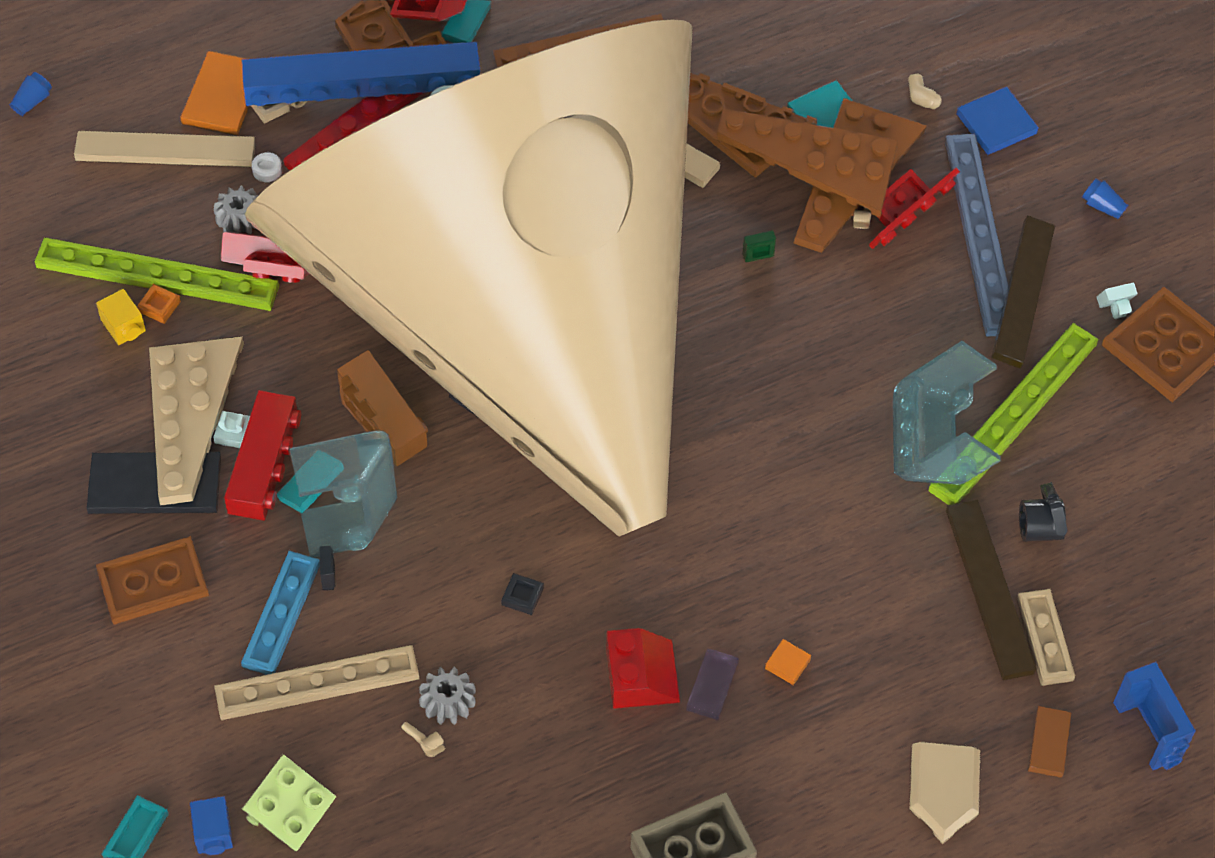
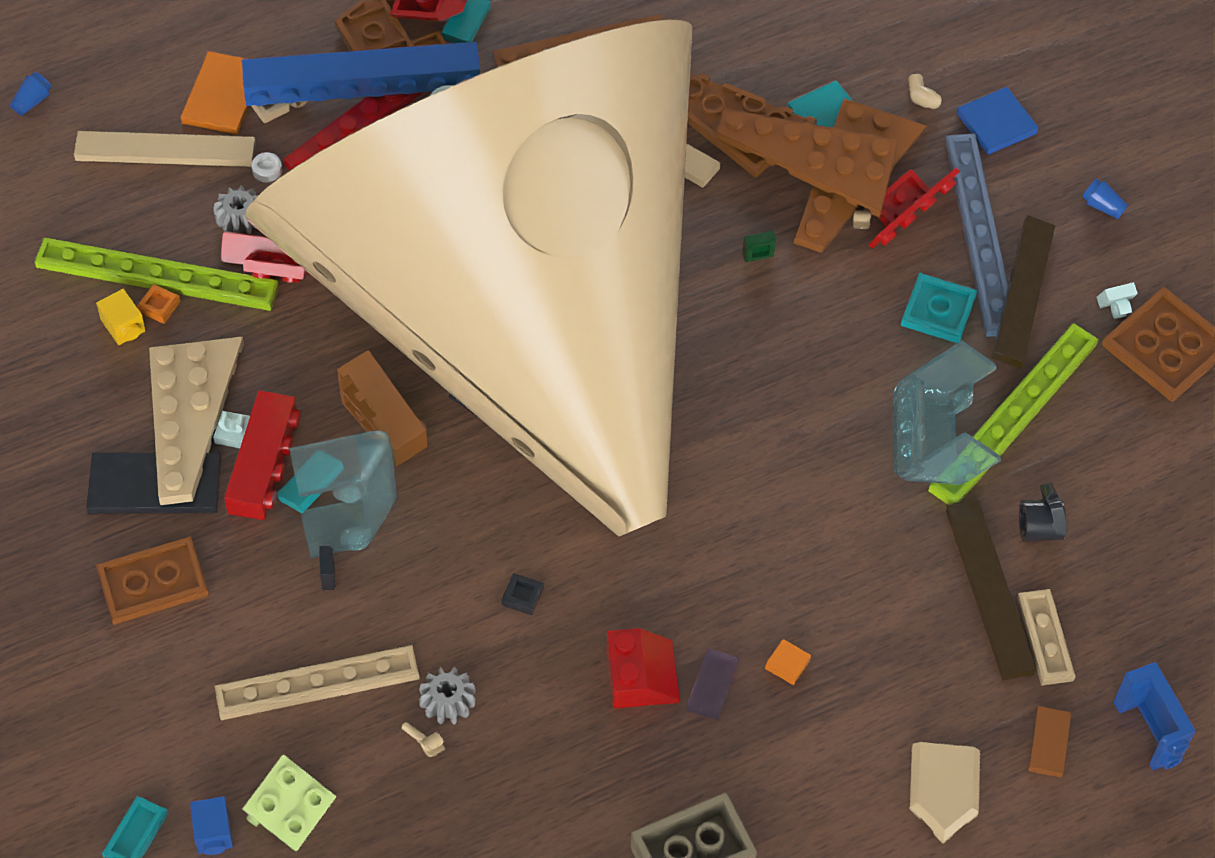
dark azure tile [241,551,320,675] -> none
none -> teal tile [901,273,978,344]

